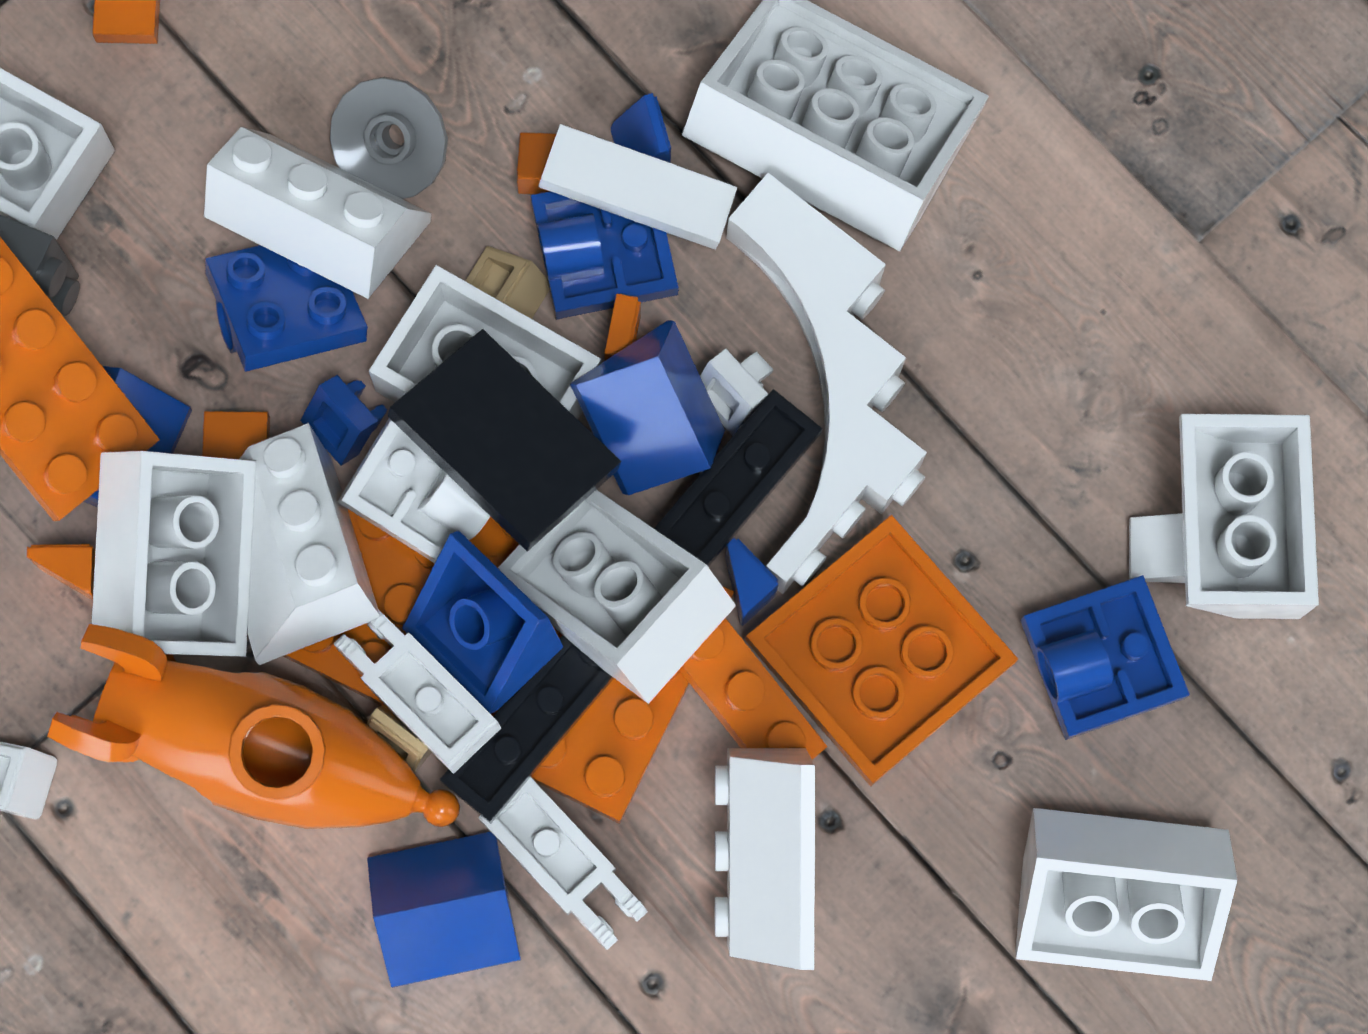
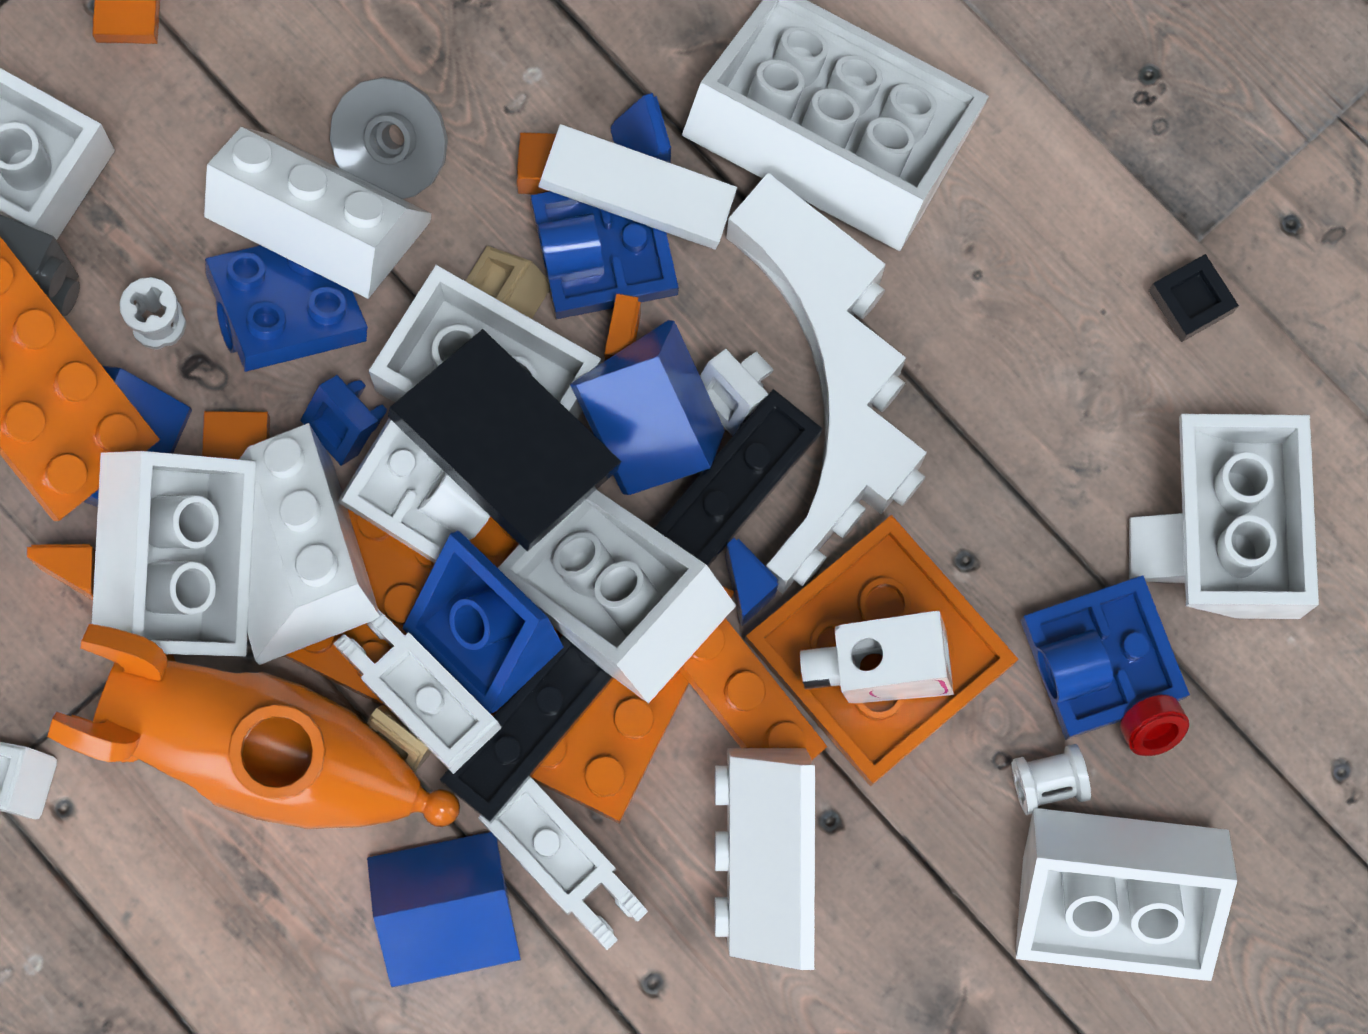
none -> white bush [120,277,187,350]
none -> white torso [800,611,954,703]
none -> white bush [1011,744,1091,815]
none -> red tile [1120,695,1189,756]
none -> black plate [1149,254,1239,342]

